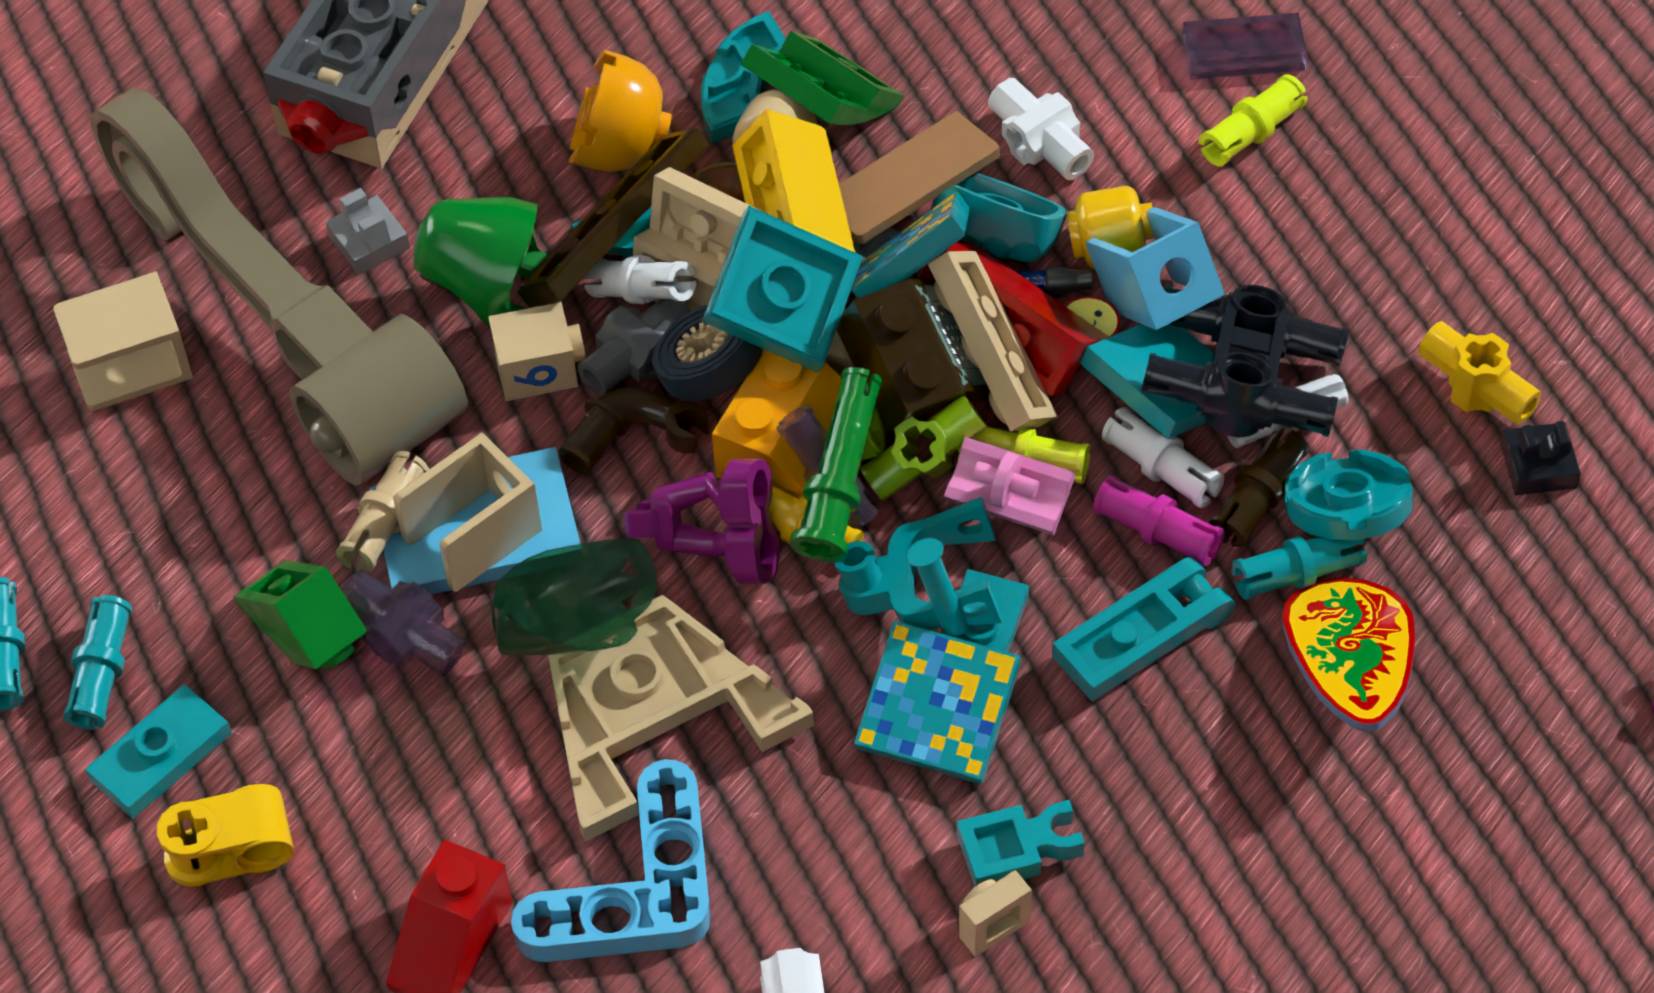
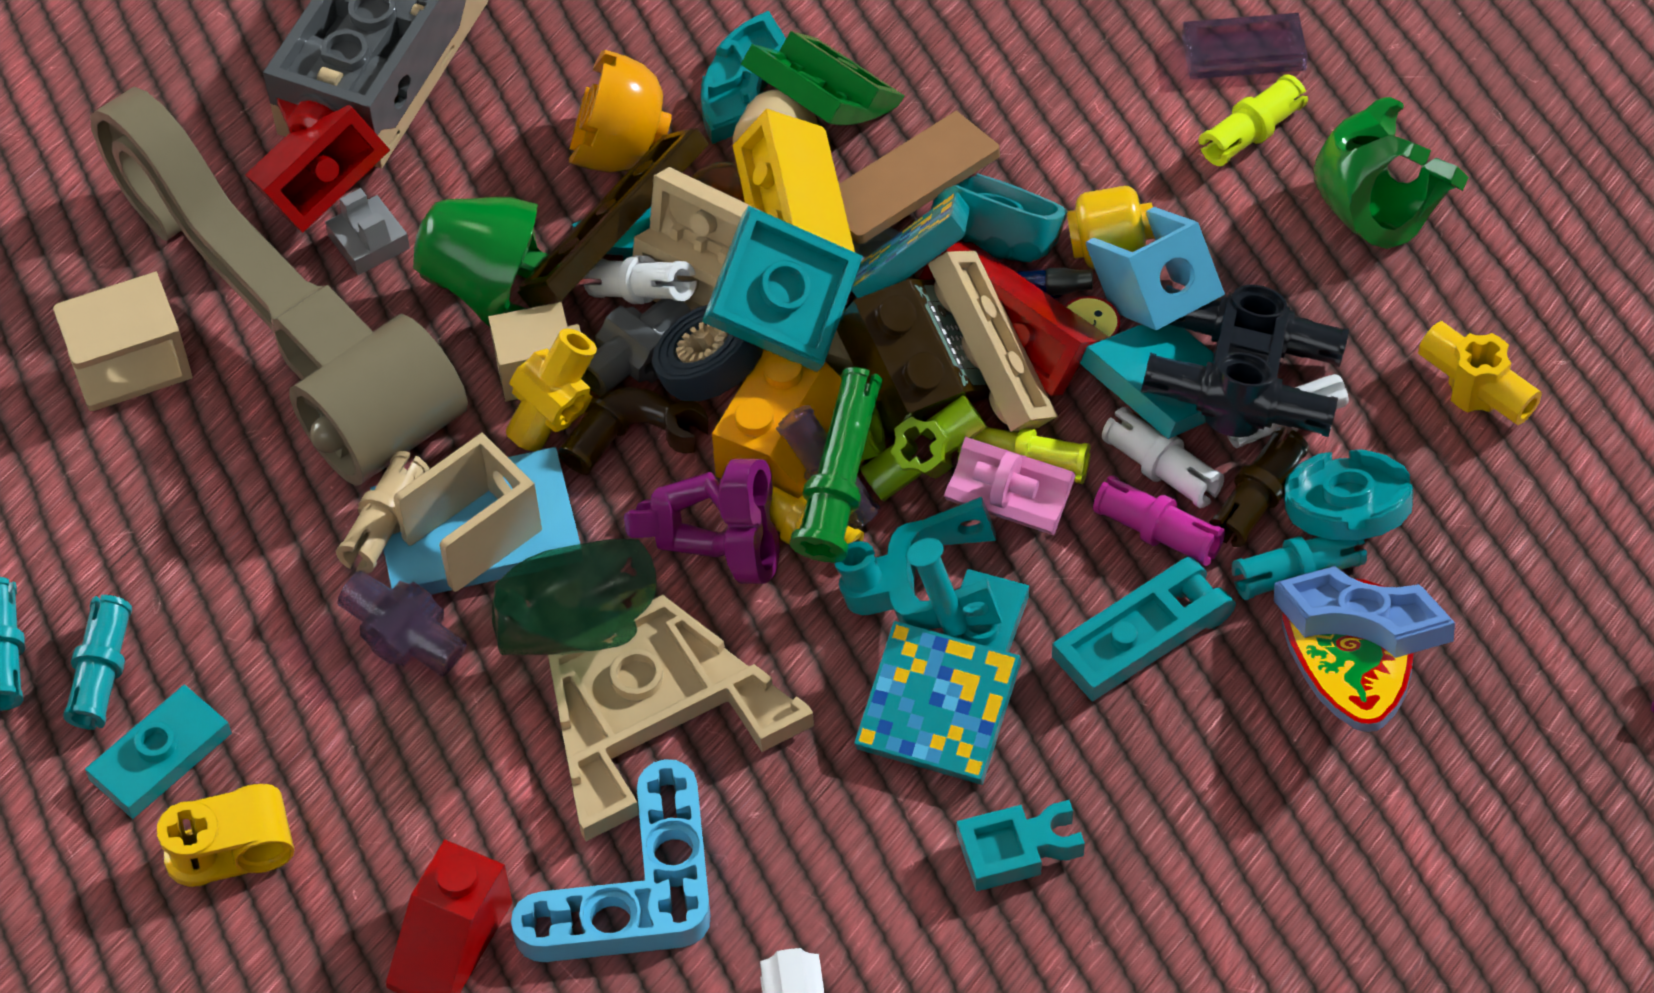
green slope [233,560,368,670] -> none
tan plate [959,870,1032,957] -> none
white axle [988,78,1094,181] -> none
black tile [1500,421,1581,496] -> none
none -> red slope [245,105,391,233]
none -> yellow axle [506,329,597,451]
none -> medium blue tile [1274,566,1455,658]
none -> green piece [1314,97,1469,249]

